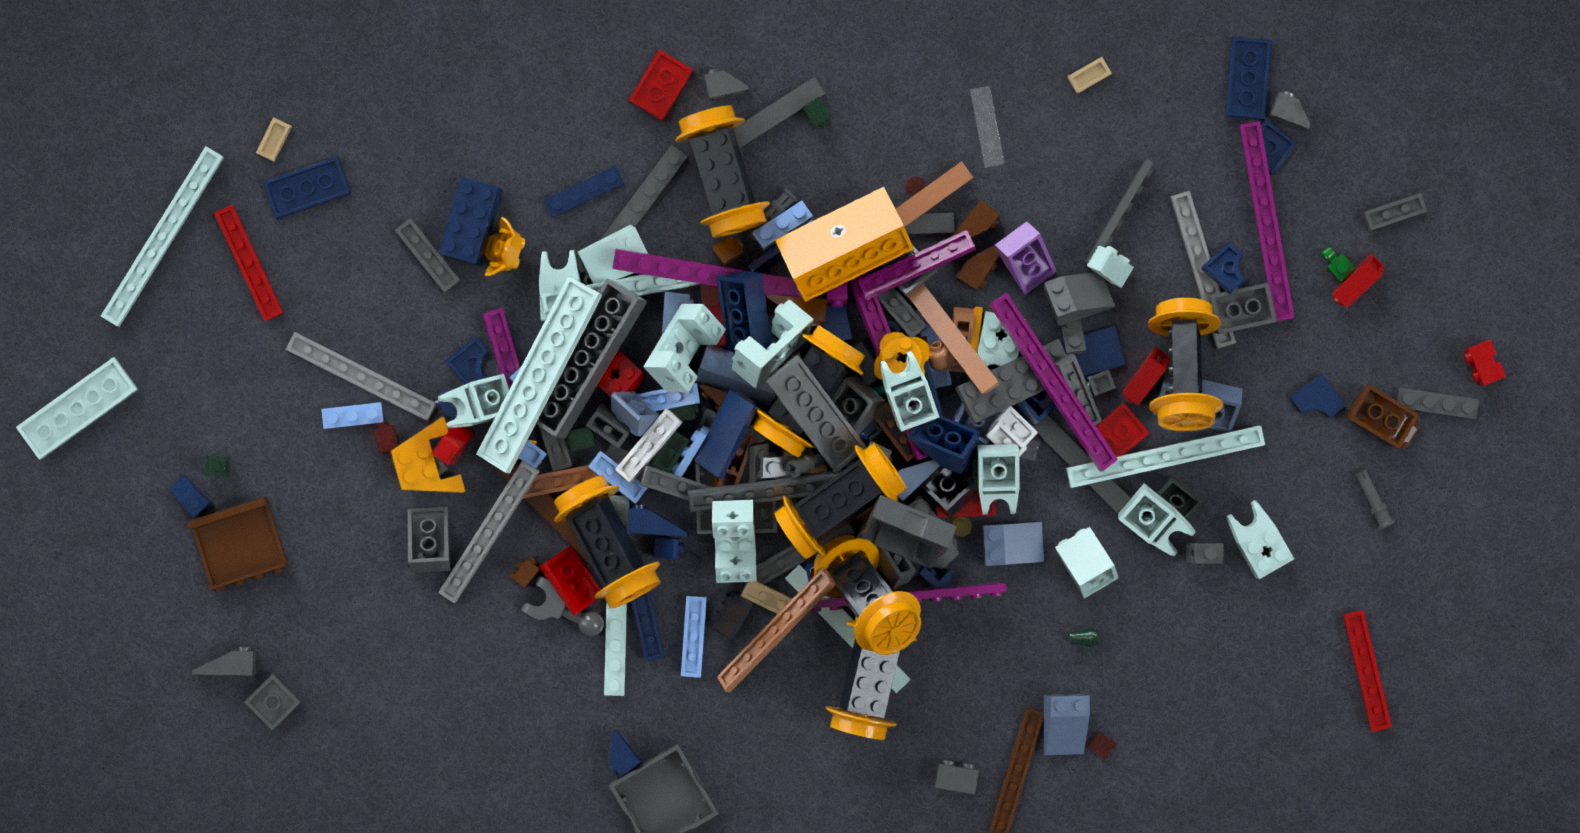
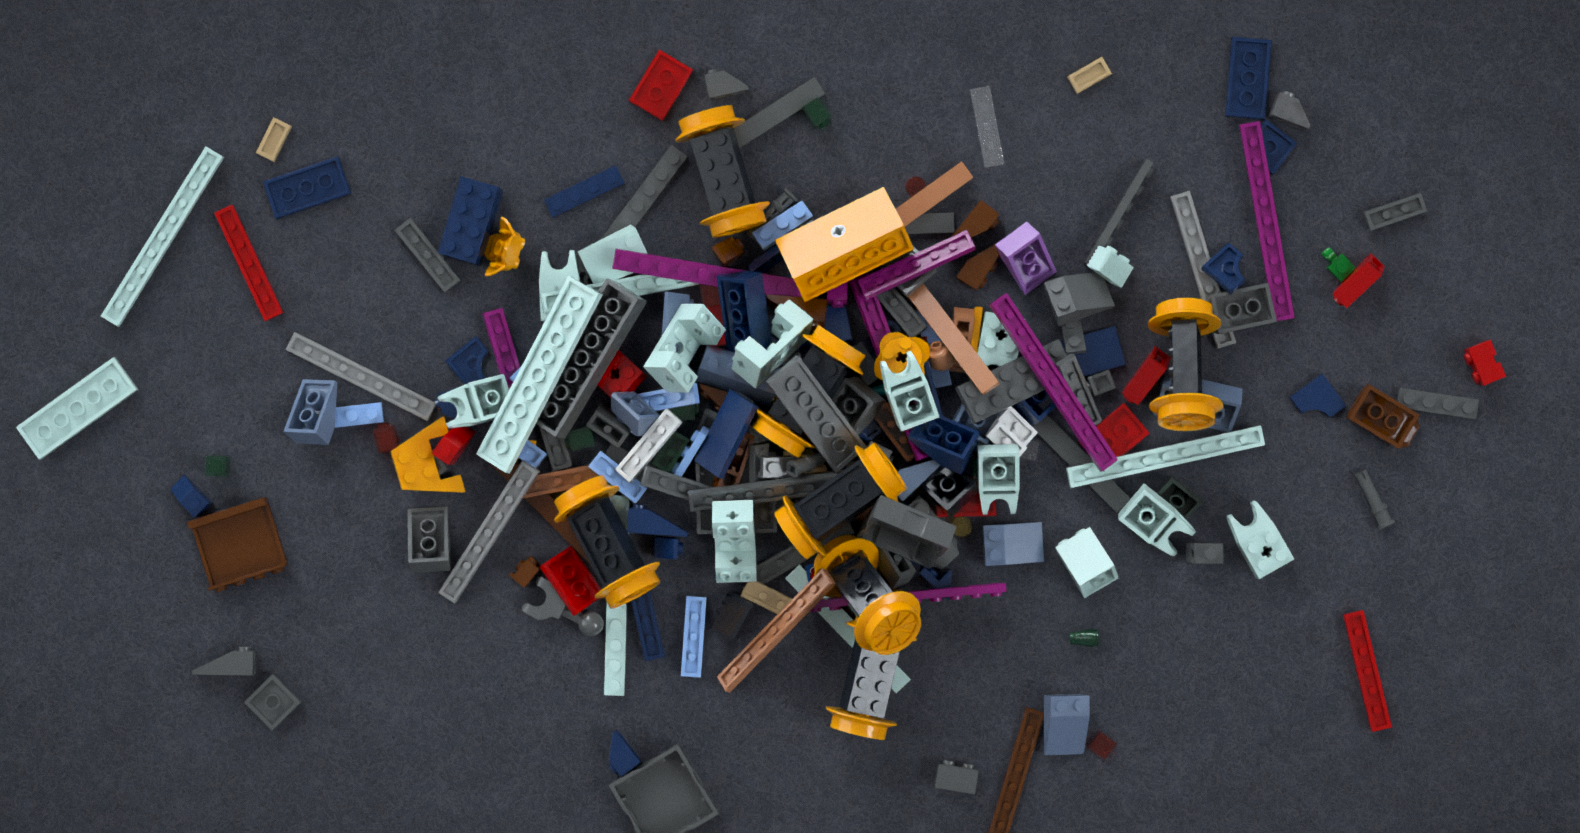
none -> sand blue slope [283,379,337,445]

